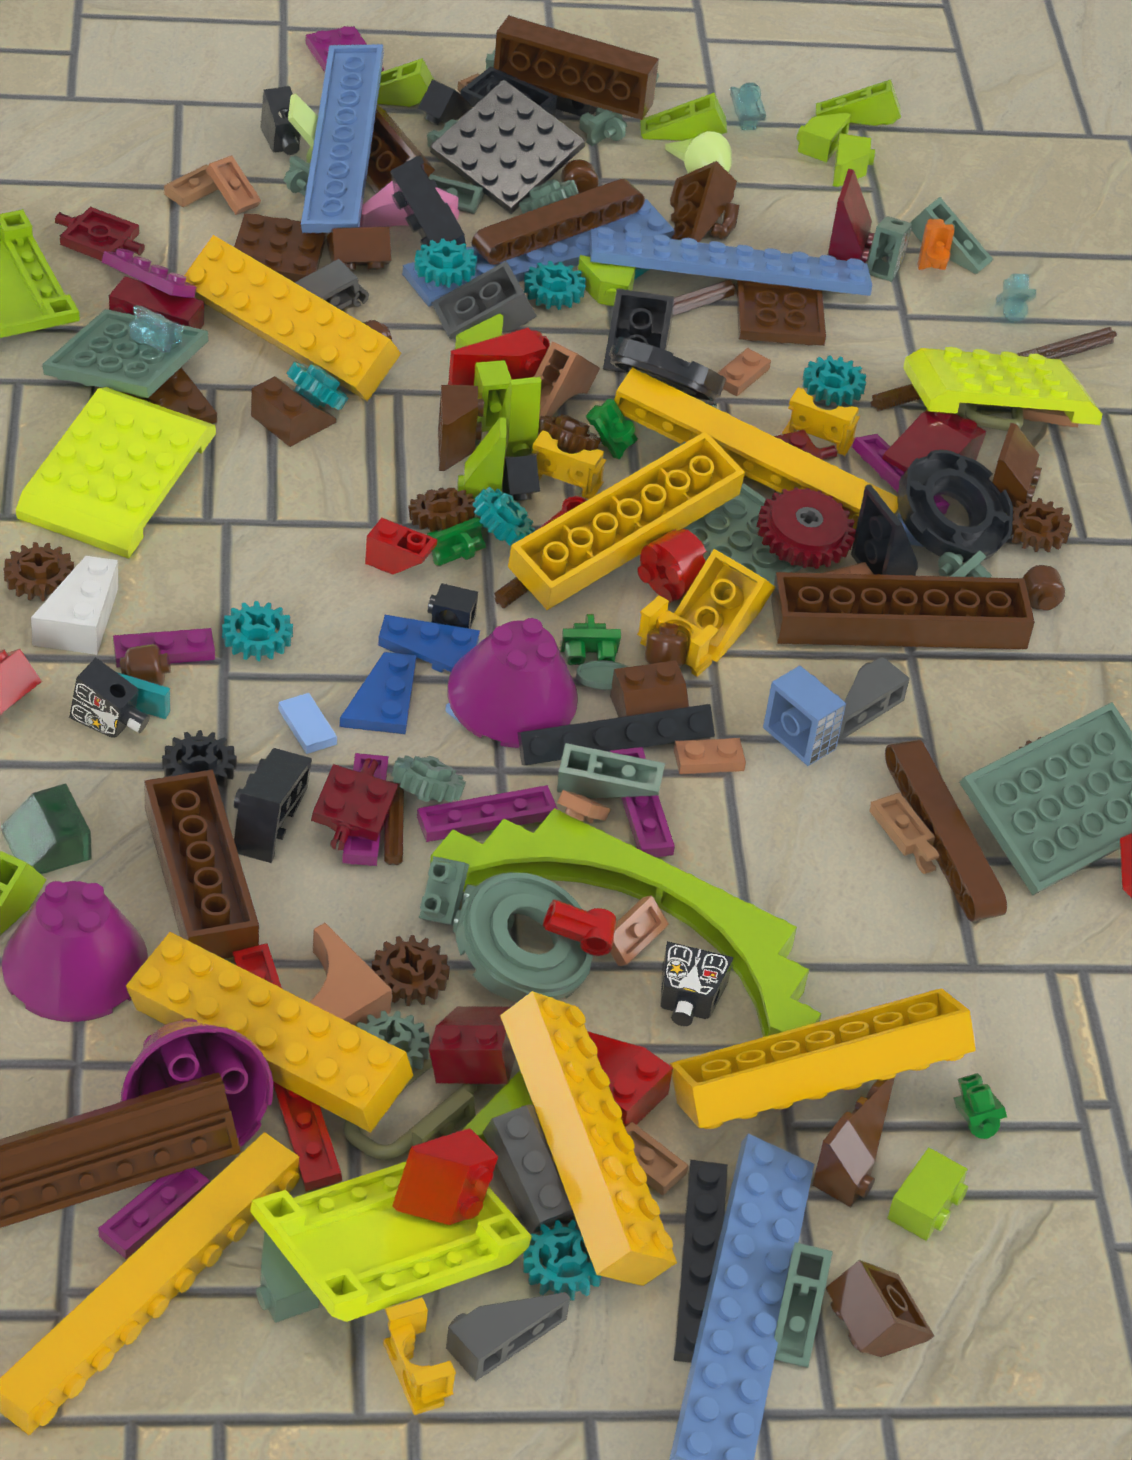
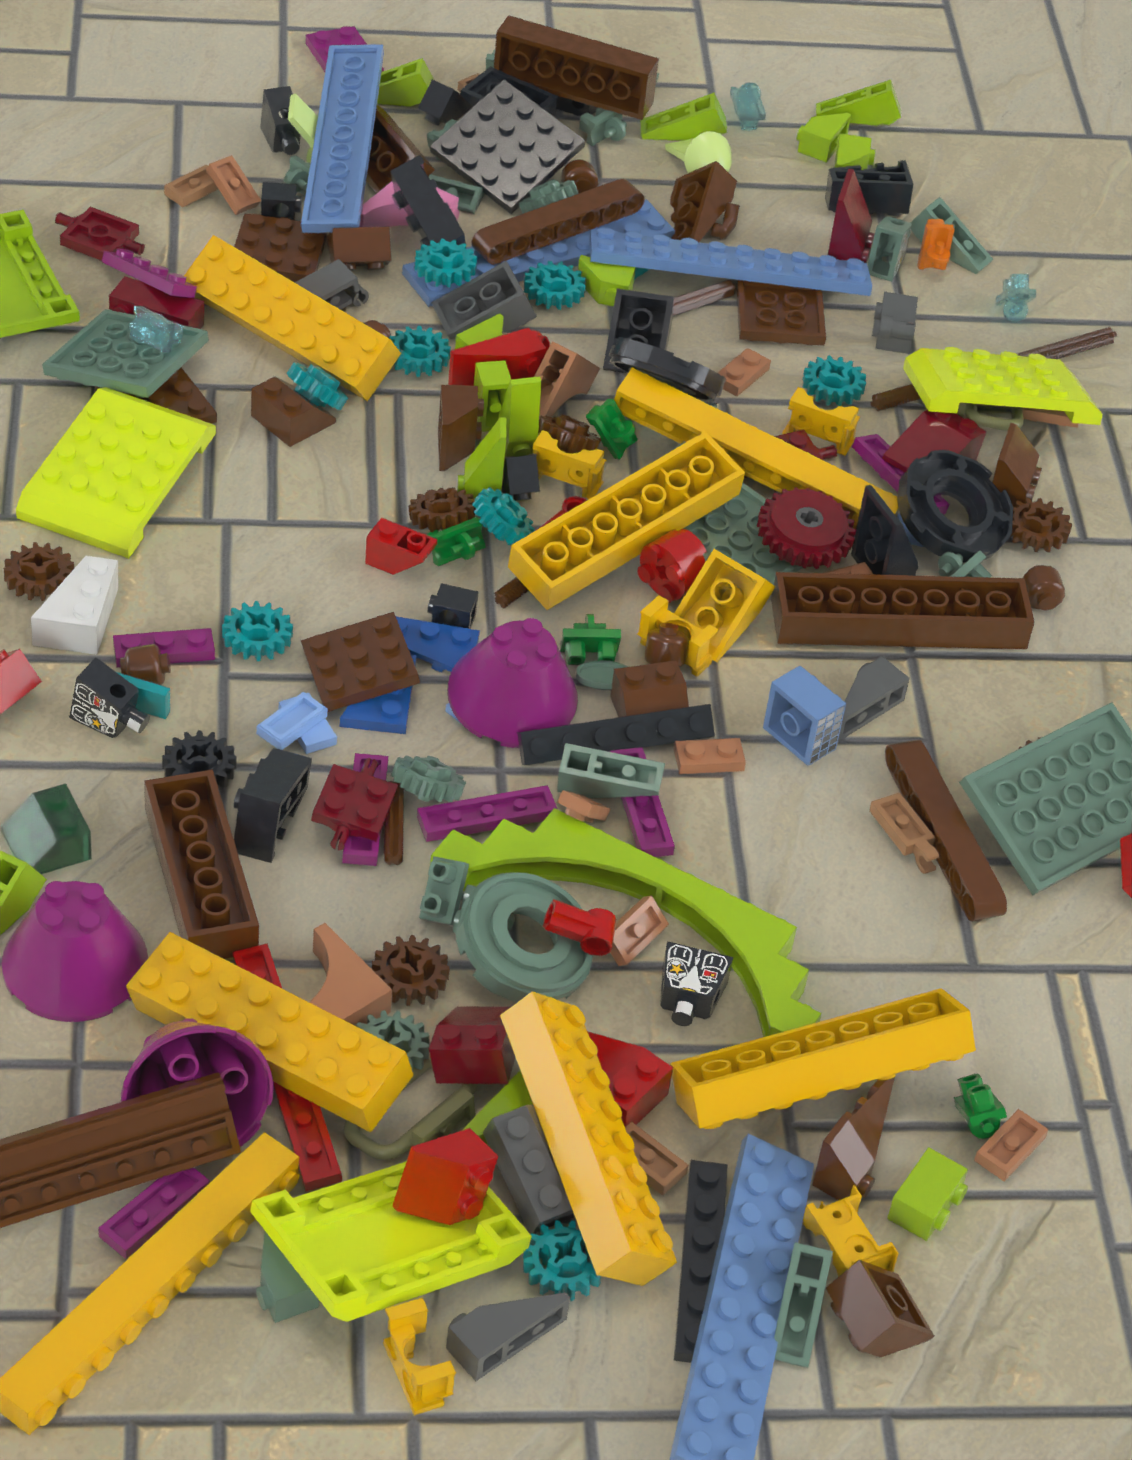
none -> light blue tile [256,692,328,750]
none -> black brick [261,182,302,220]
none -> reddish brown plate [301,612,420,712]
none -> teal gear [389,326,451,377]
none -> yellow piece [802,1185,899,1277]
none -> black wedge [825,160,914,216]
none -> dark grey hinge [872,291,918,354]
none -> nougat plate [974,1109,1049,1182]

